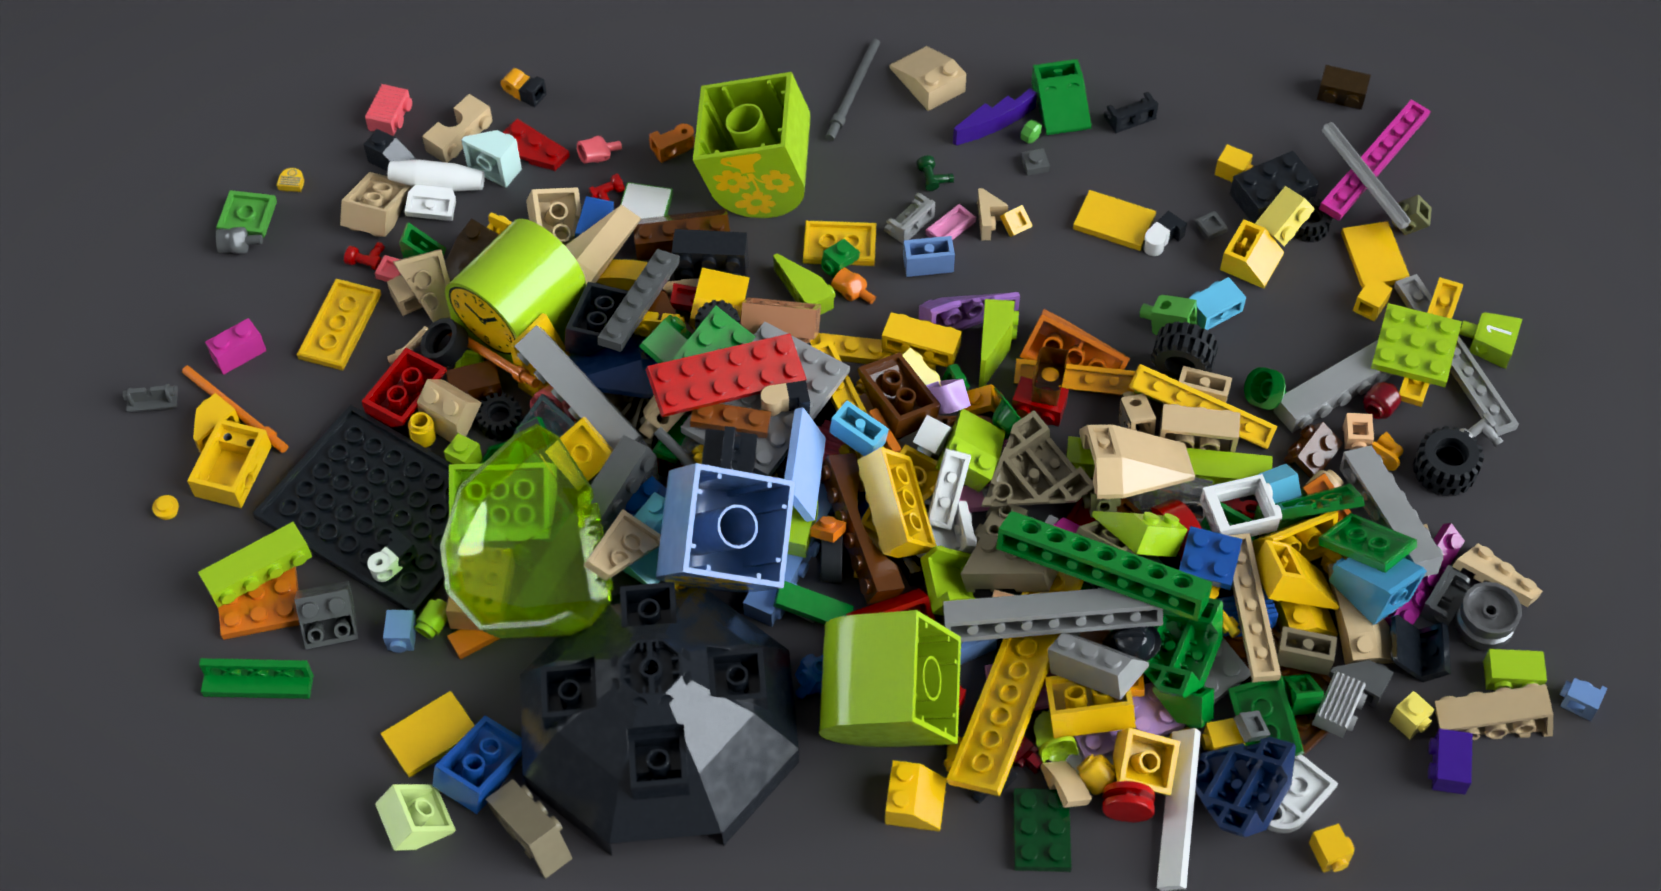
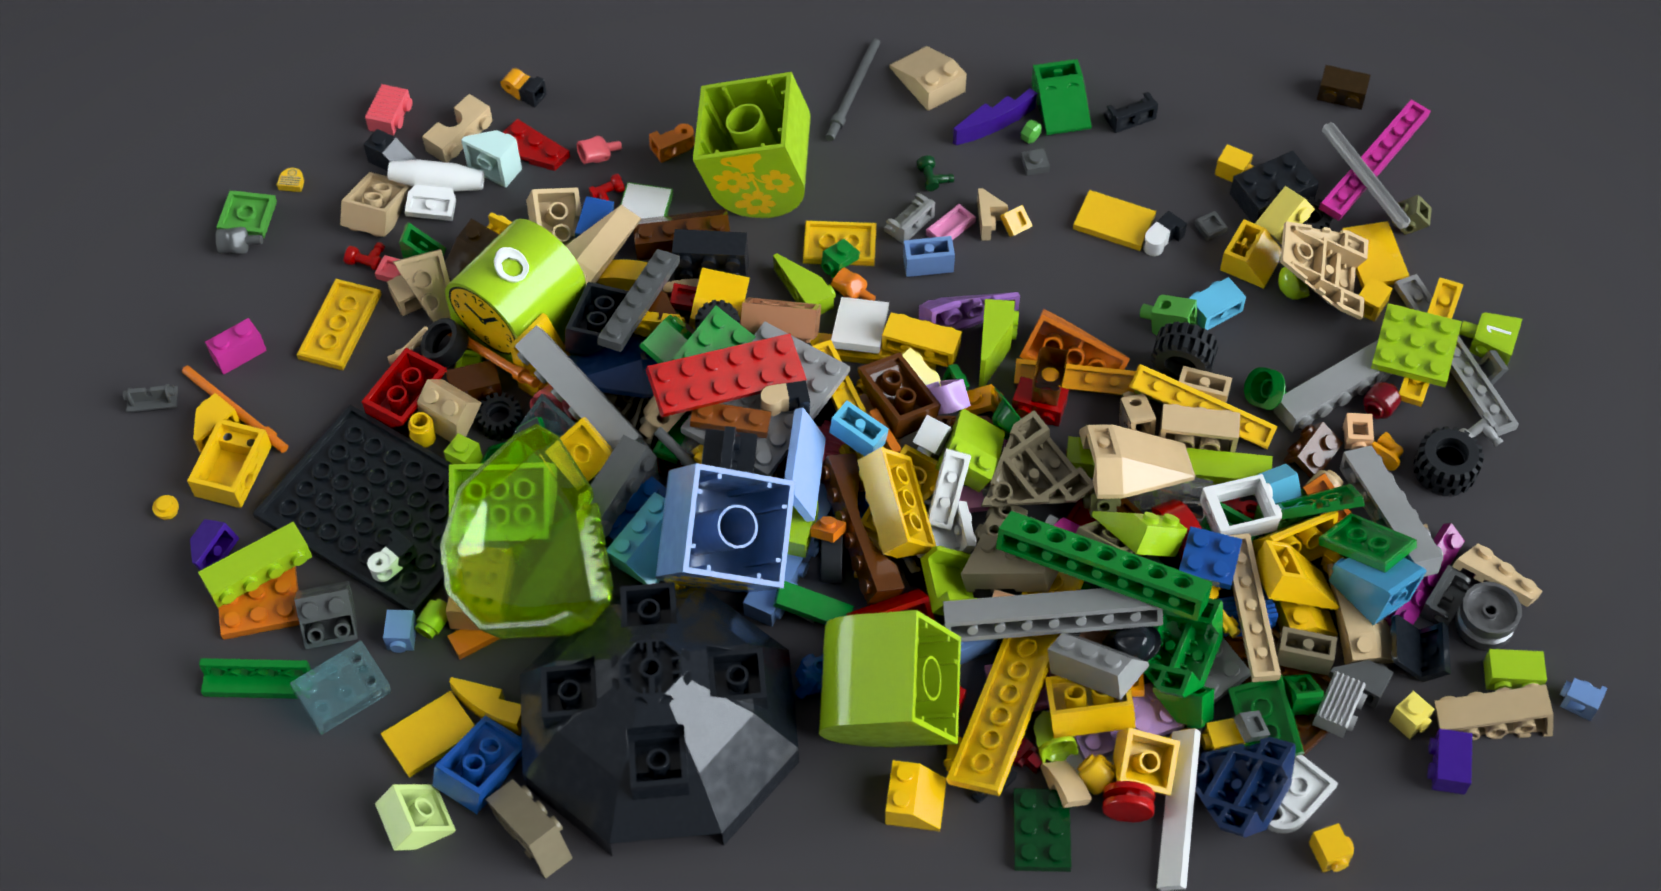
tan wing [584,509,661,581] -> none
none -> dark purple slope [190,519,239,571]
none -> clear light blue piece [290,641,391,735]
none -> yellow slope [449,677,522,736]
none -> white piece [494,247,529,283]
none -> white tile [831,297,889,354]
none -> lime hair [1278,266,1310,300]
none -> tan wedge [1280,221,1369,320]
none -> dark grey plate [1478,350,1509,385]

